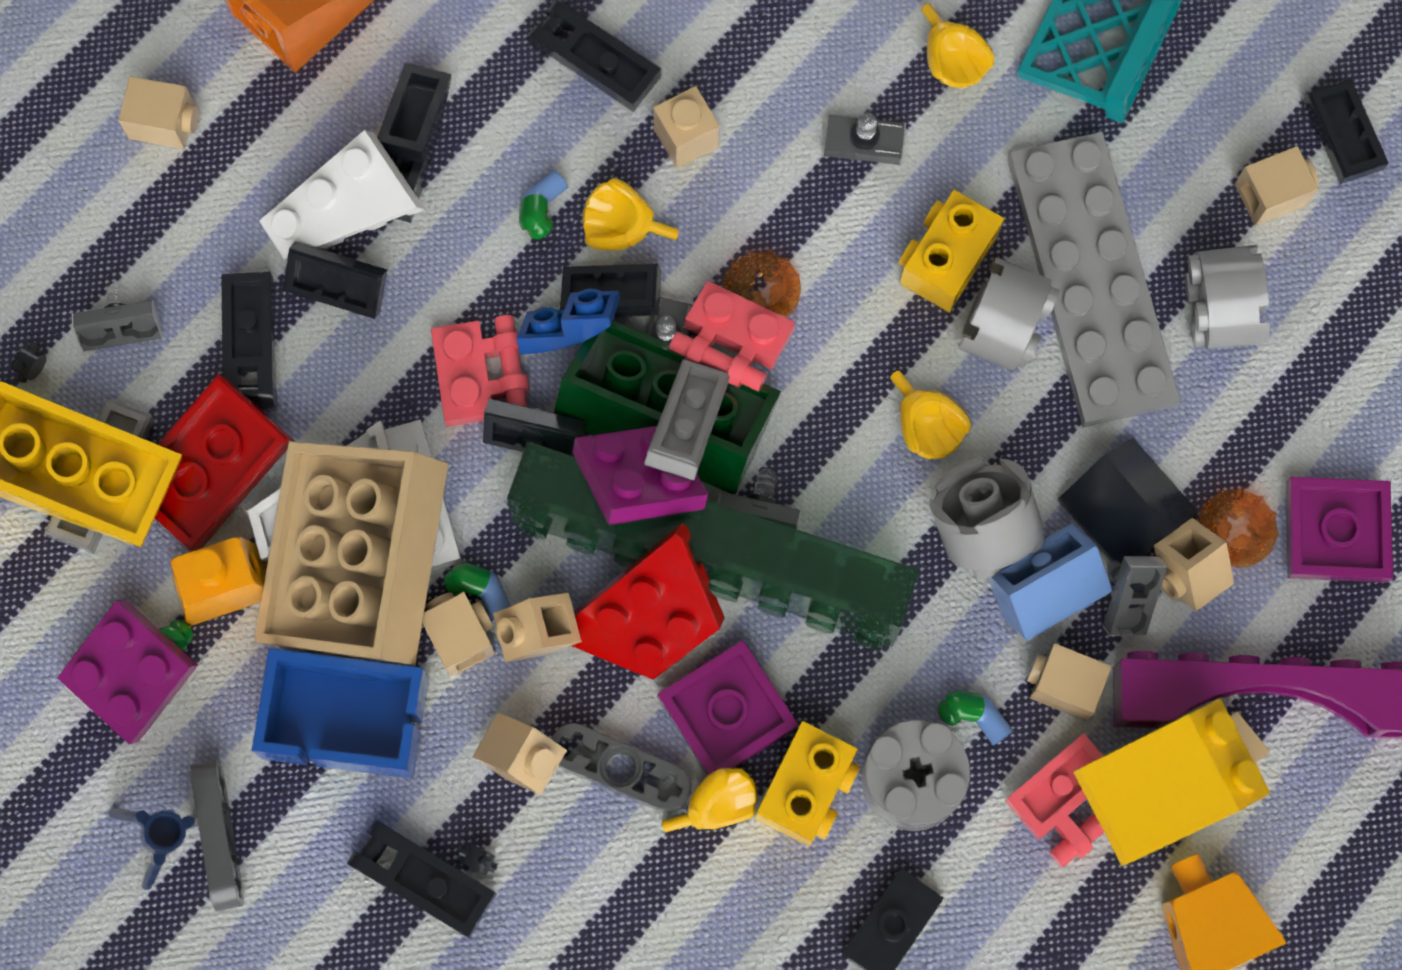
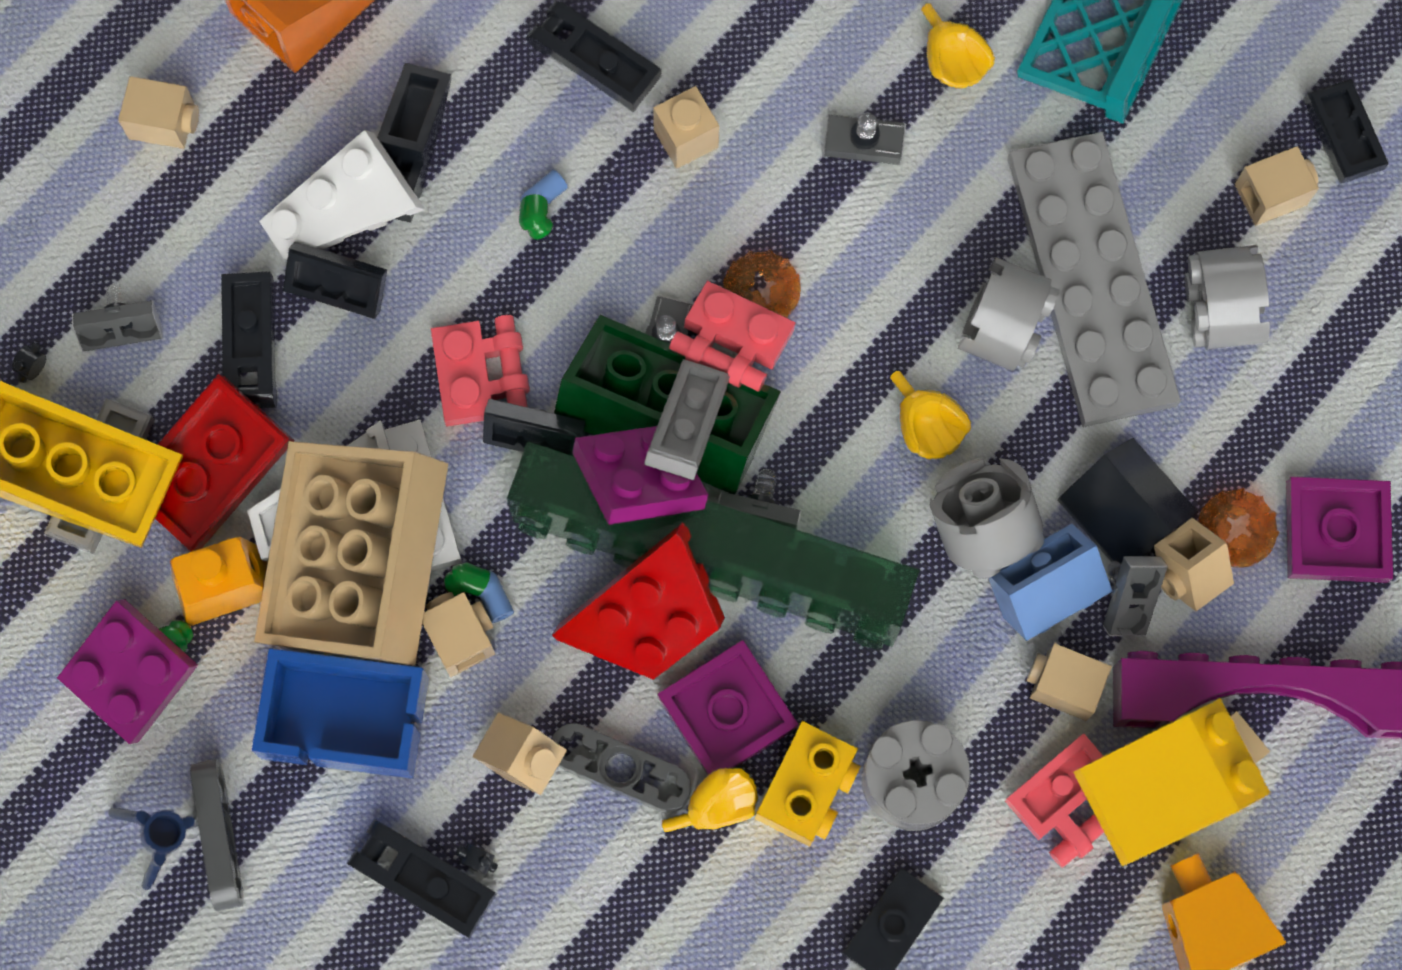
tan brick [493,592,581,663] -> none
blue slope [516,289,620,355] -> none
black plate [560,263,662,317] -> none
yellow piece [582,178,679,251] -> none
yellow brick [898,189,1005,313] -> none
arm [938,690,1013,746] -> none

